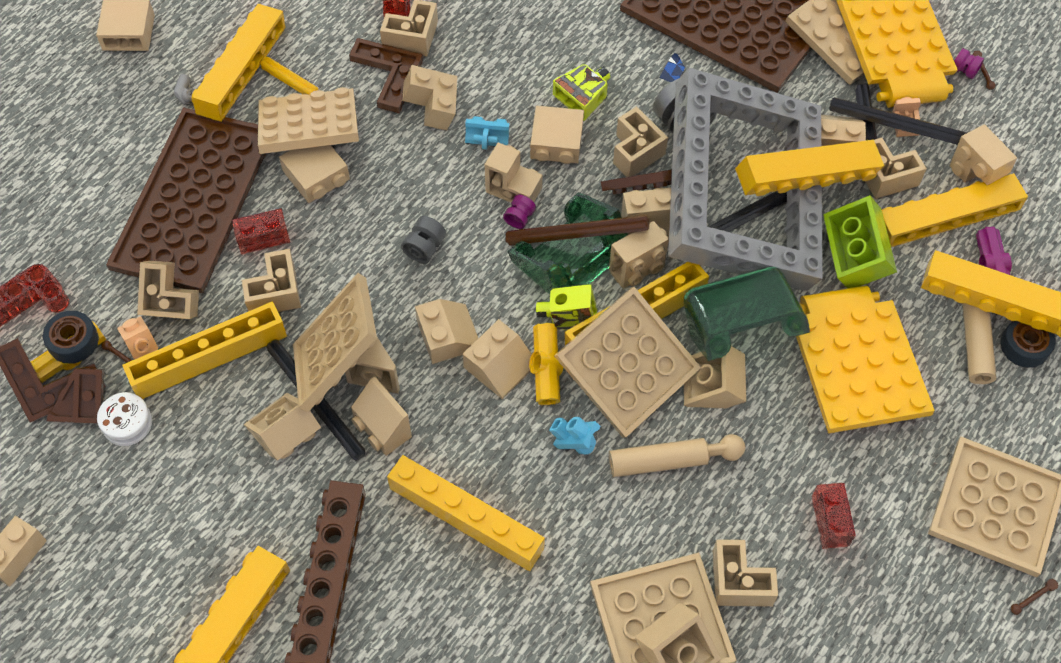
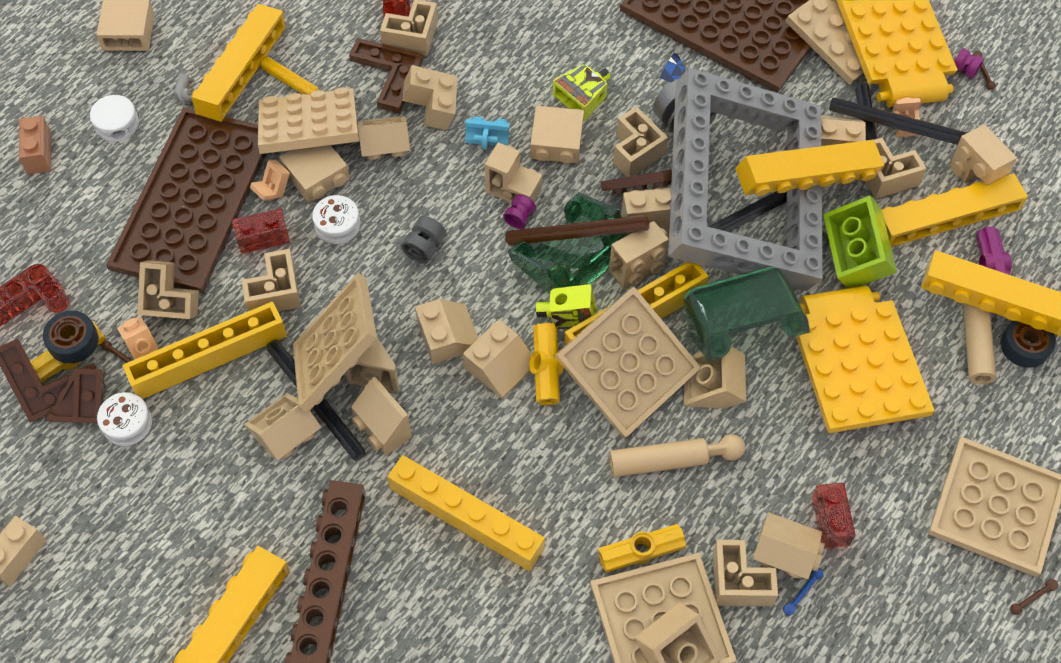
medium azure hips [549,417,601,454] -> none
none -> nougat brick [19,116,51,174]
none -> white head [90,95,139,142]
none -> light nougat bracket [250,159,290,200]
none -> white head [312,195,360,244]
none -> tan slope [358,115,410,160]
none -> yellow piece [598,524,686,573]
none -> tan brick [753,512,825,580]
none -> blue hinge [783,568,823,616]

